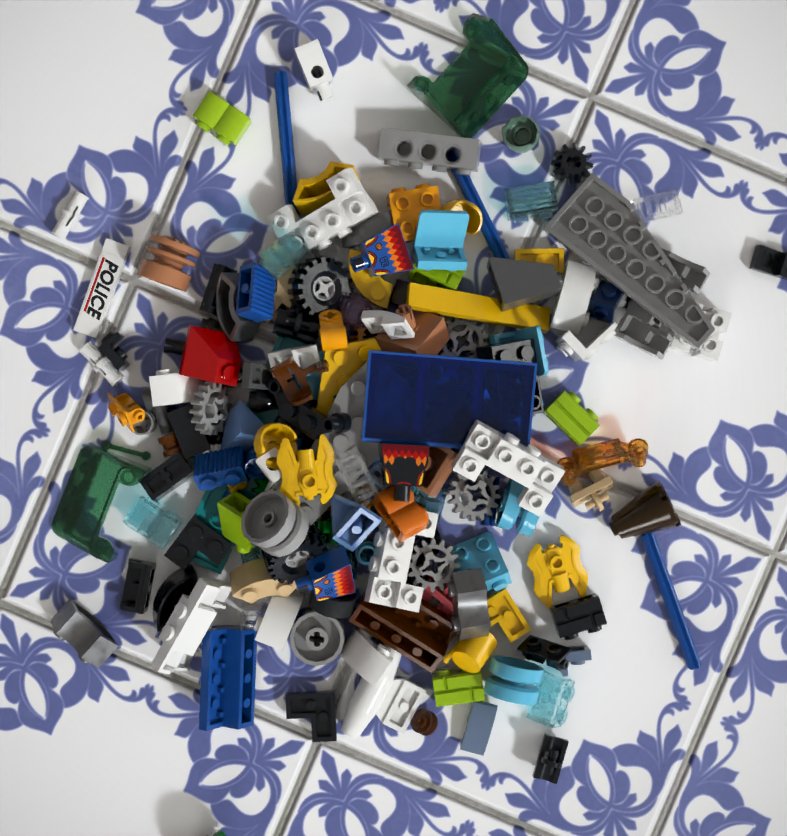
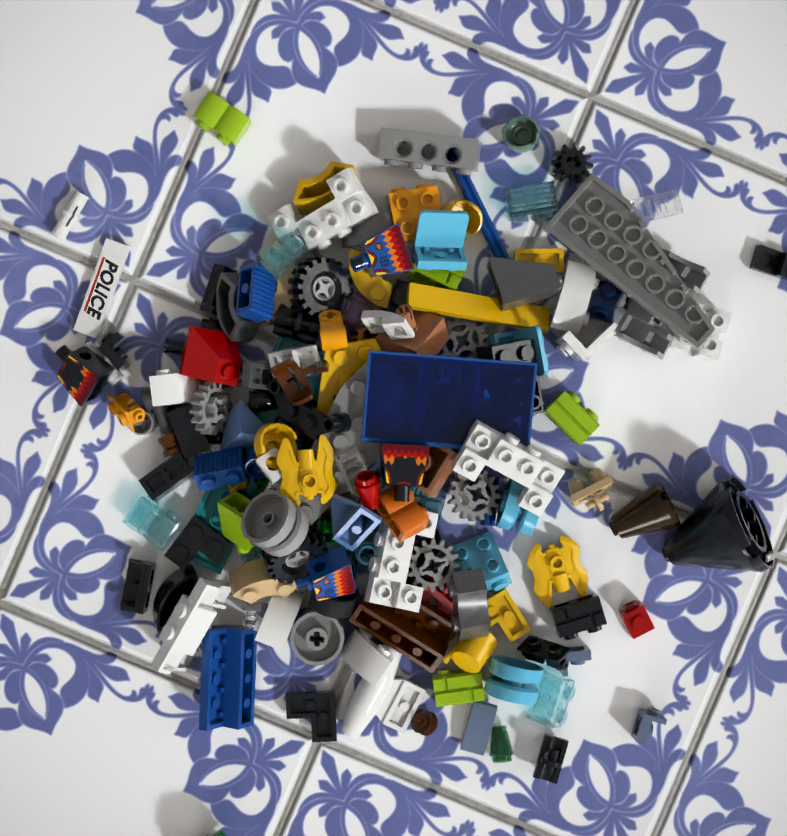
flat silver brick [50,599,119,668] -> none
clear green windscreen [52,445,152,563] -> none
clear green hinge [101,440,151,461] -> none
nougat wheel [136,234,200,292] -> none
blue axle [274,71,300,216] -> none
white torso [294,39,334,101] -> none
clear green windscreen [407,13,528,138] -> none
clear orange plate [557,438,648,486] -> none
blue axle [641,532,702,670] -> none
none -> black torso [55,345,115,407]
none -> red cone [354,470,379,510]
none -> clear green cone [489,725,514,763]
none -> red bracket [619,600,655,639]
none -> sand blue bracket [631,707,667,744]
none -> black cone [662,475,775,572]

